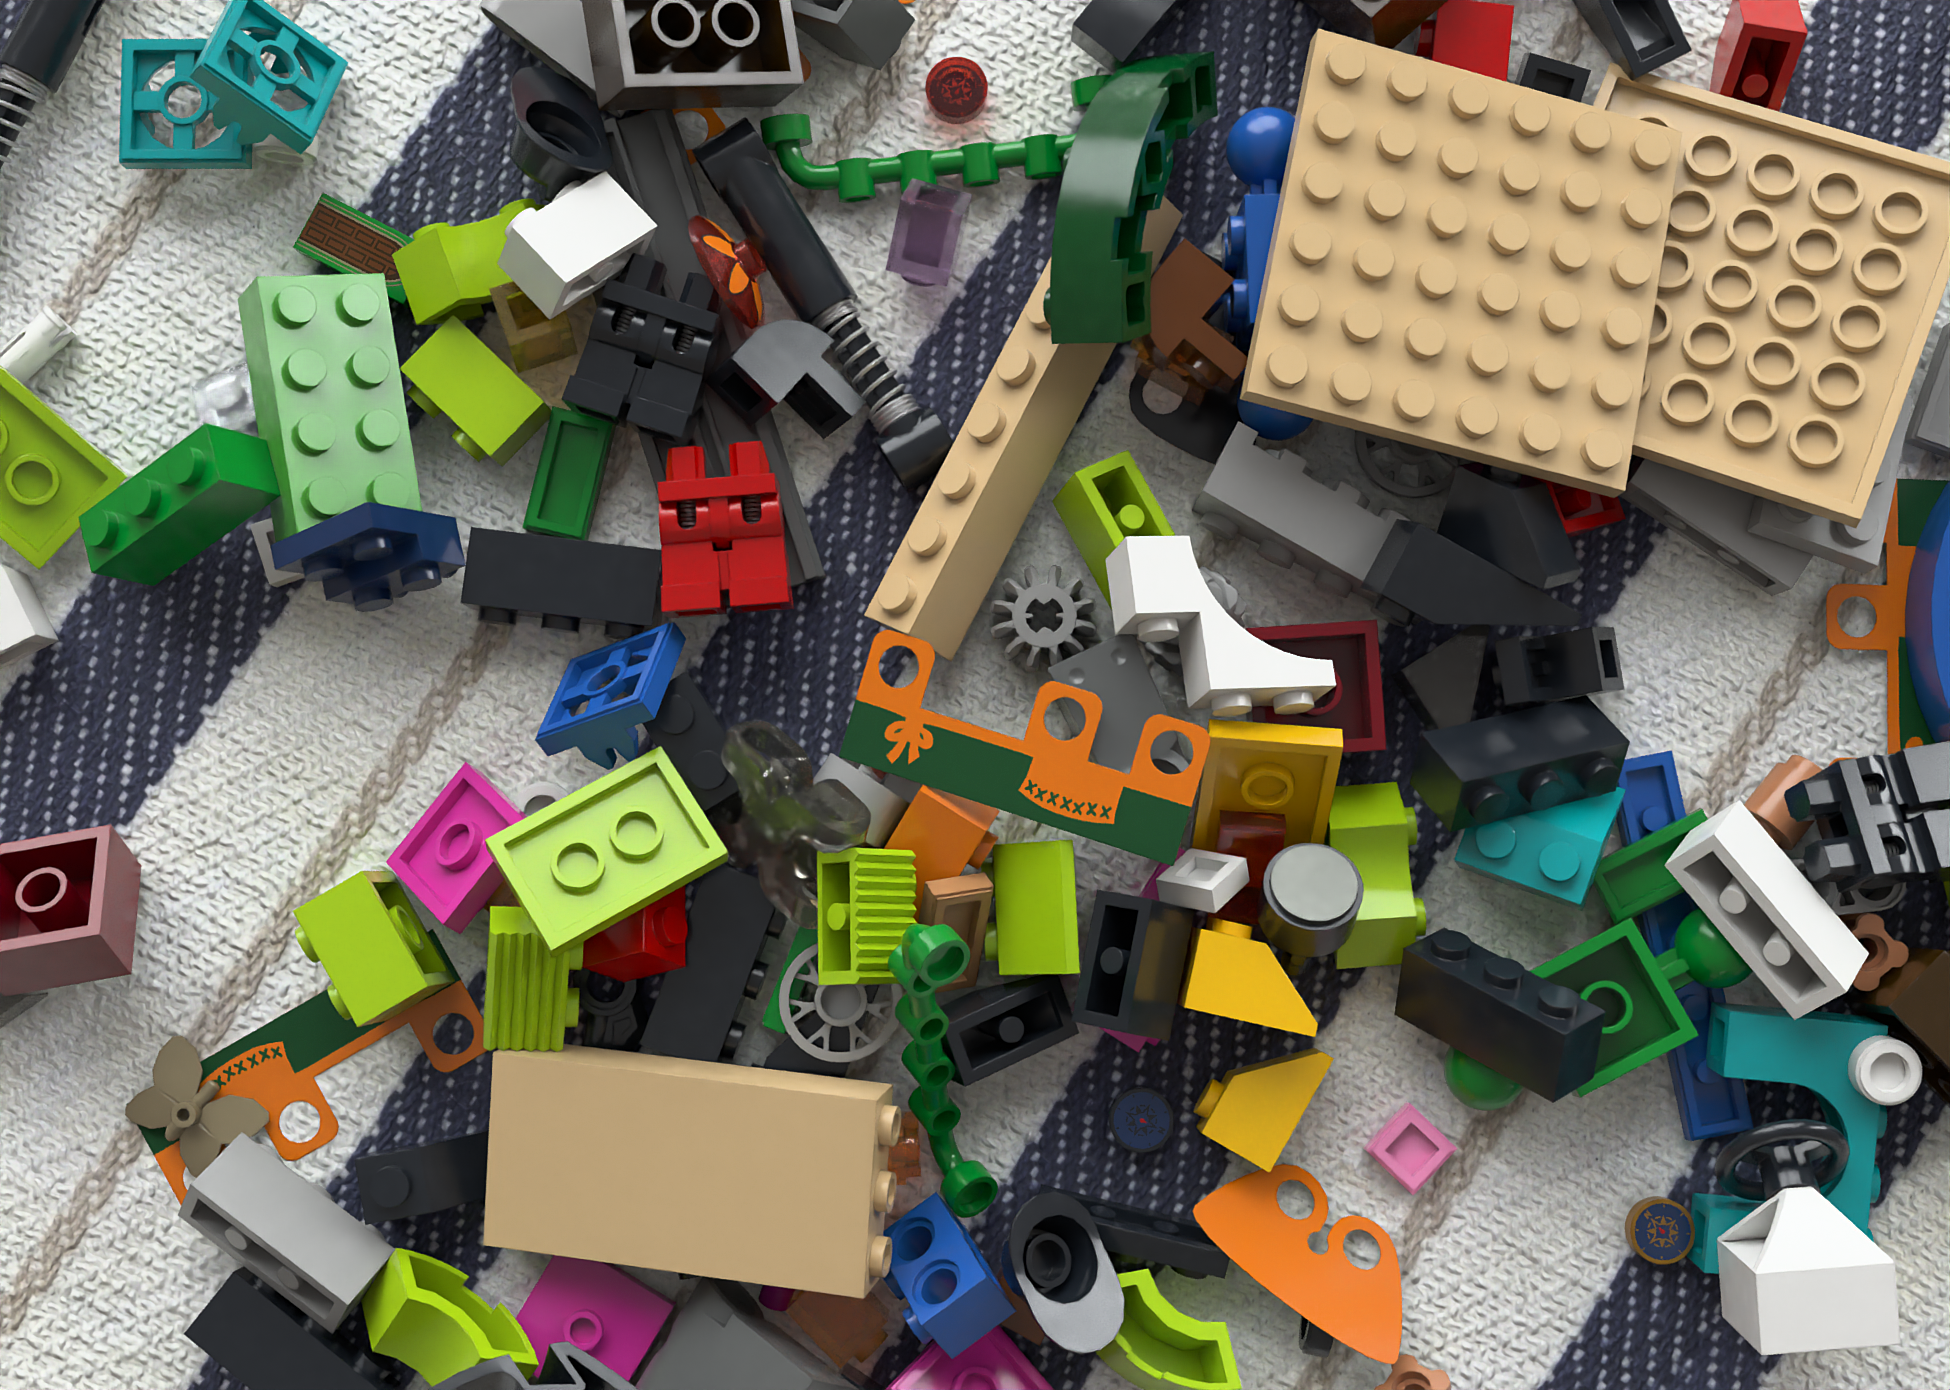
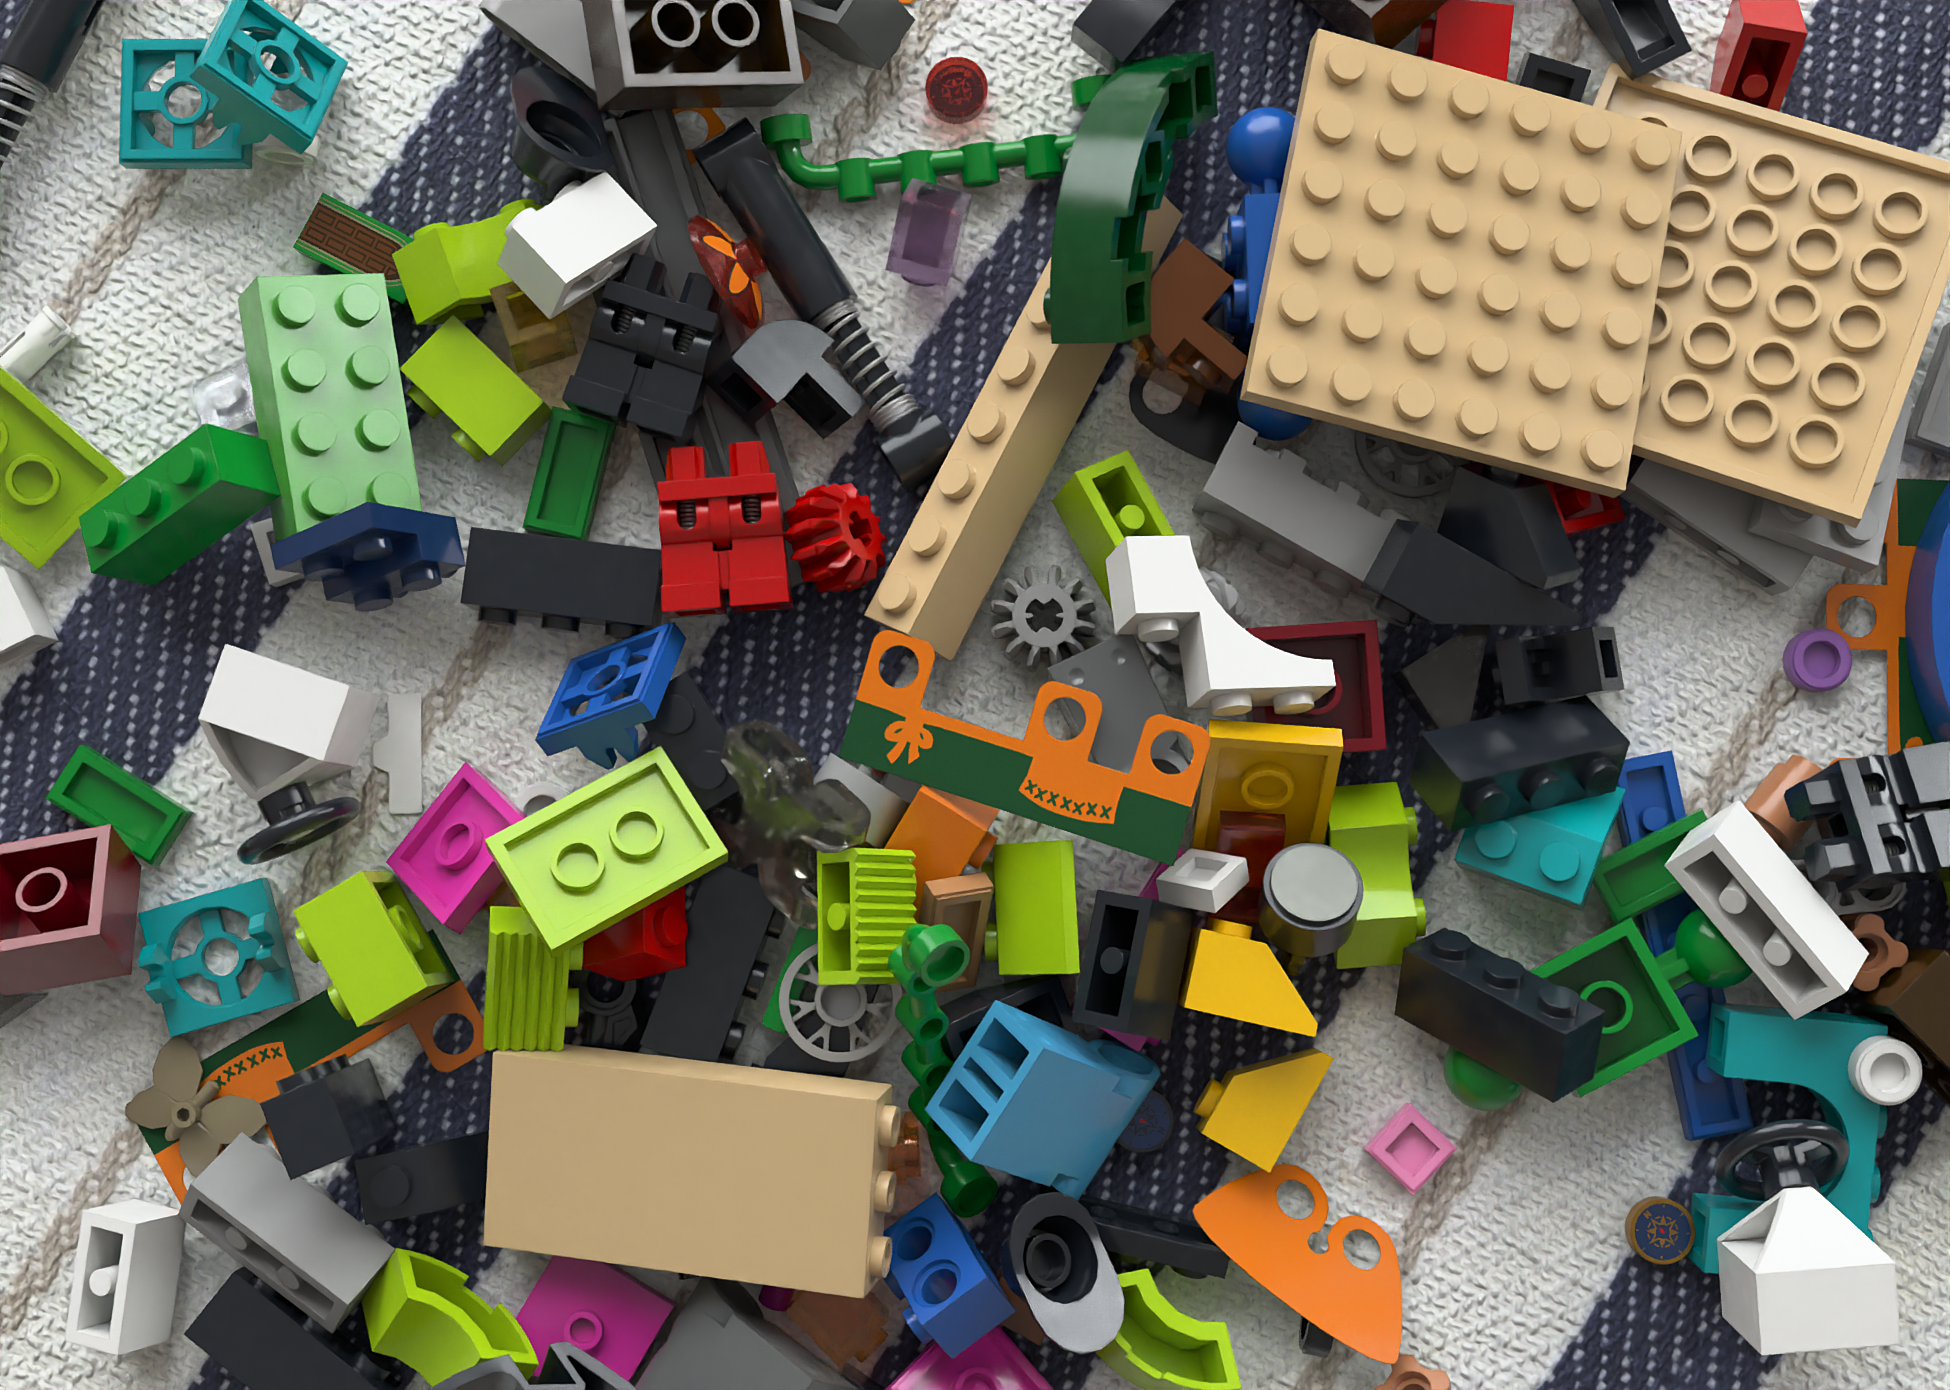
none -> green tile [45,745,193,866]
none -> white brick [64,1199,186,1356]
none -> teal piece [138,878,300,1037]
none -> white piece [198,644,381,865]
none -> black brick [260,1054,397,1180]
none -> white sticker [372,693,422,814]
none -> red gear [783,483,888,593]
none -> dark azure piece [924,1000,1161,1201]
none -> medium lavender tile [1782,628,1852,693]

